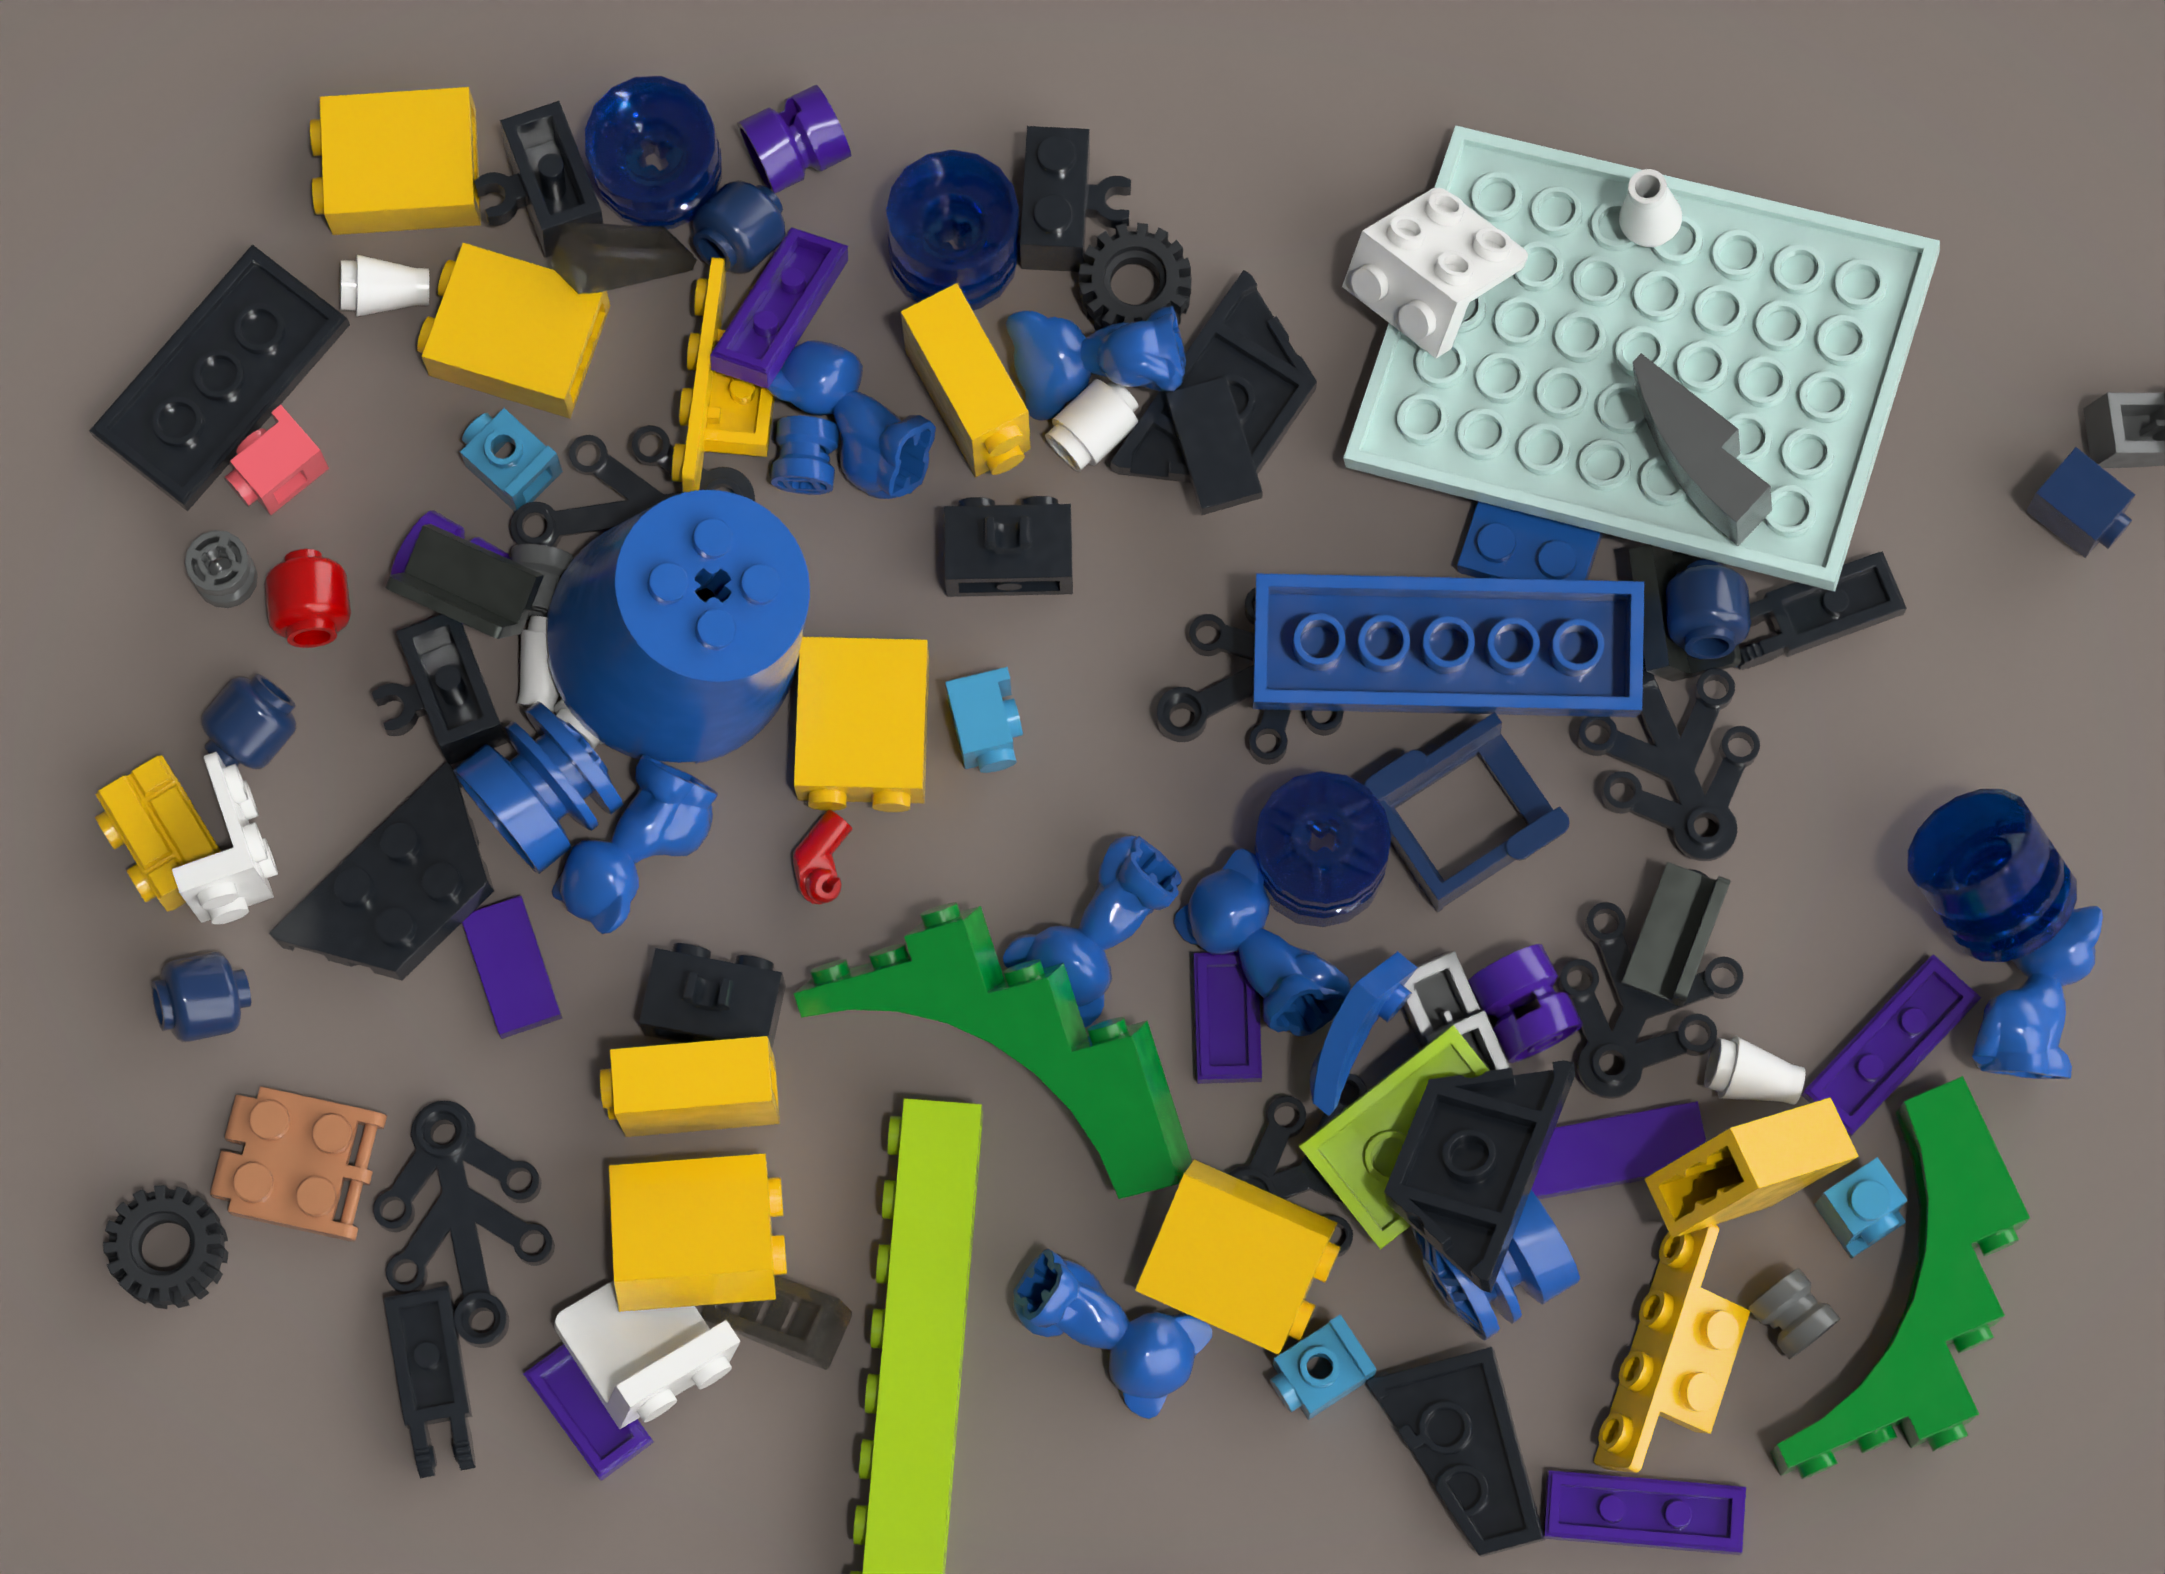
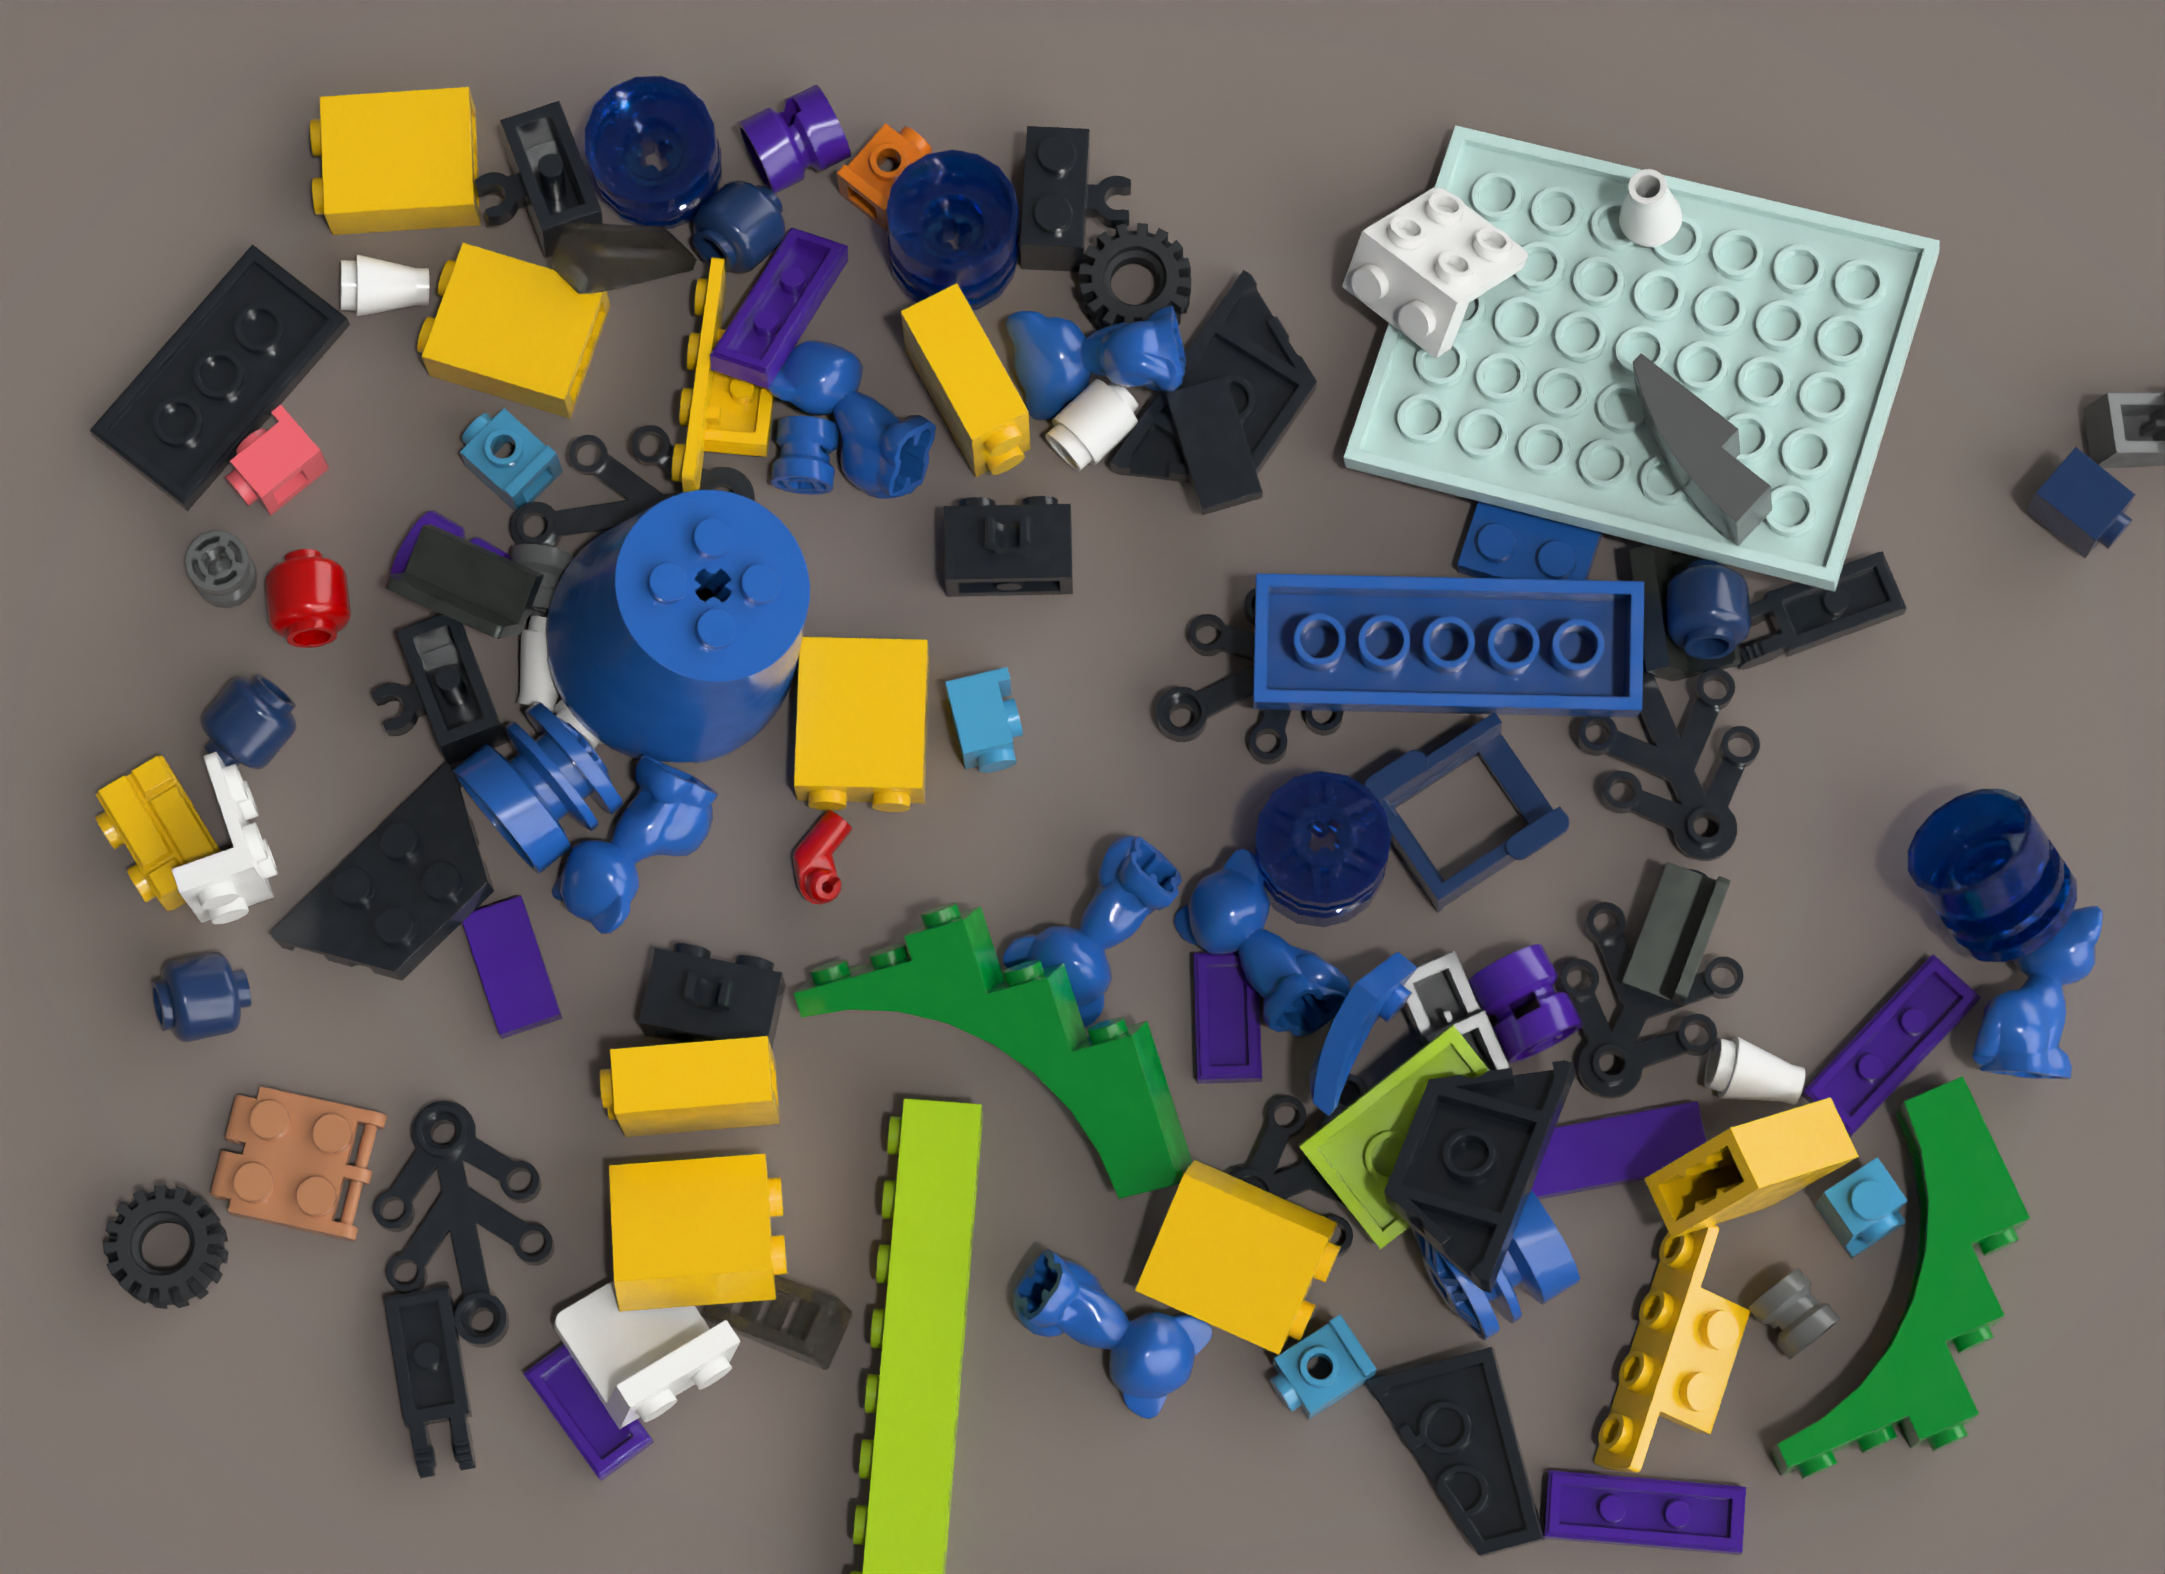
none -> orange brick [837,123,935,231]

